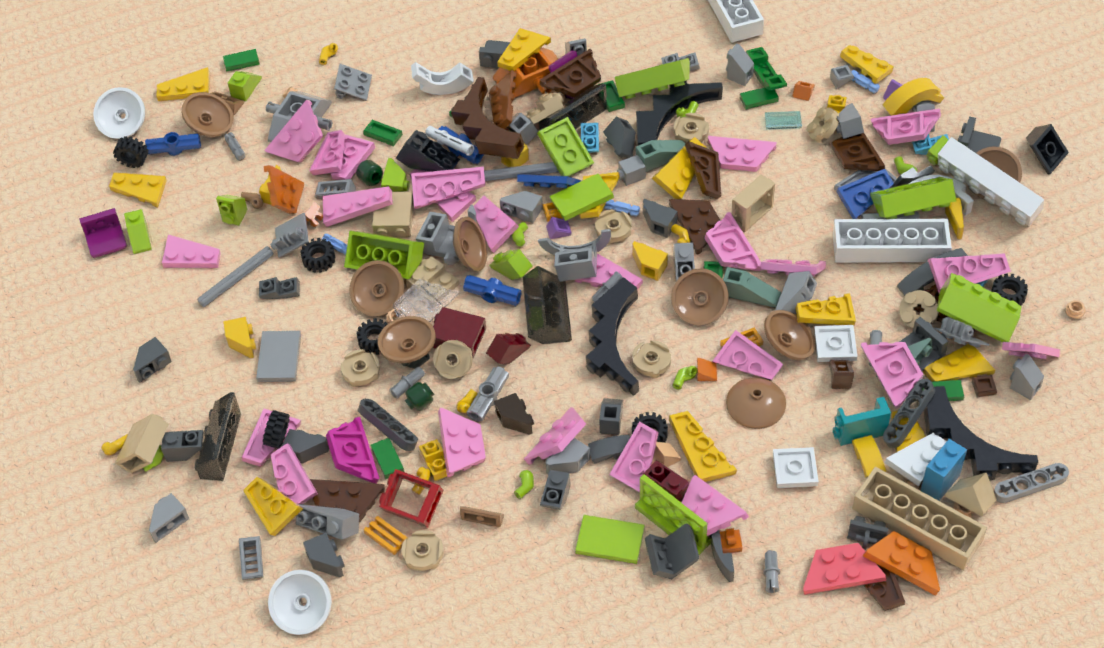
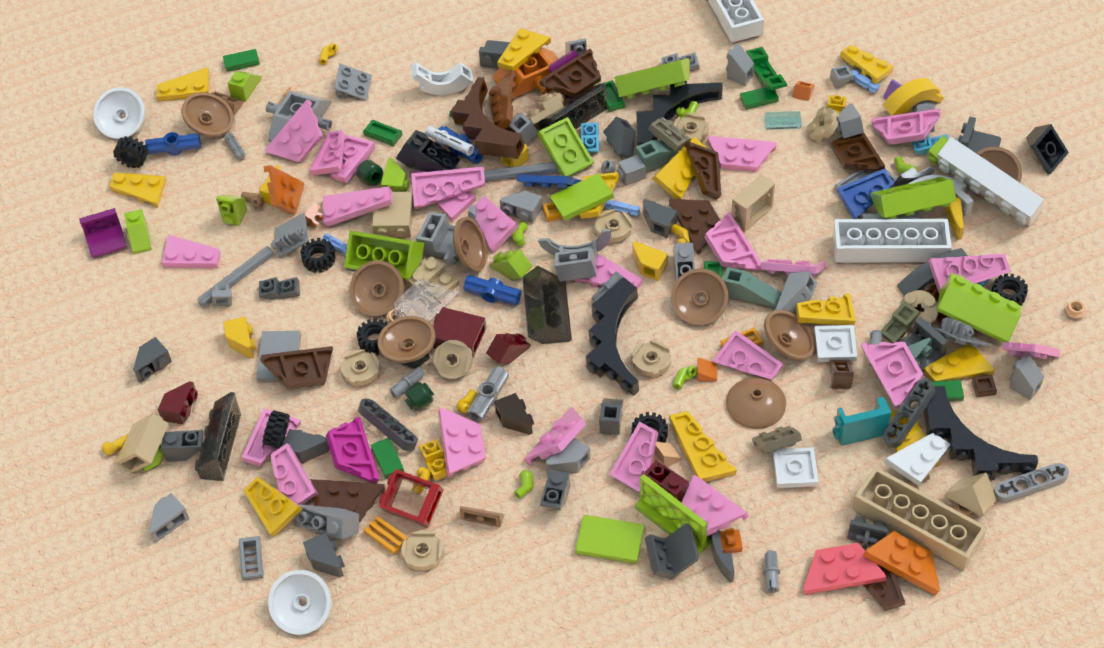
light grey slope [315,179,356,199] -> none
medium lavender slope [546,217,572,239] -> none
dark grey slope [588,435,630,464] -> none
yellow slope [852,435,887,478] -> none
dark azure brick [921,439,967,501] -> none
none -> dark red slope [157,381,198,425]
none -> light grey tile [212,284,232,306]
none -> reddish brown wing [260,346,333,389]
none -> light grey hinge [601,160,616,174]
none -> dark tan plate [648,117,690,151]
none -> dark tan plate [752,426,802,453]
none -> olive slope [881,301,920,343]

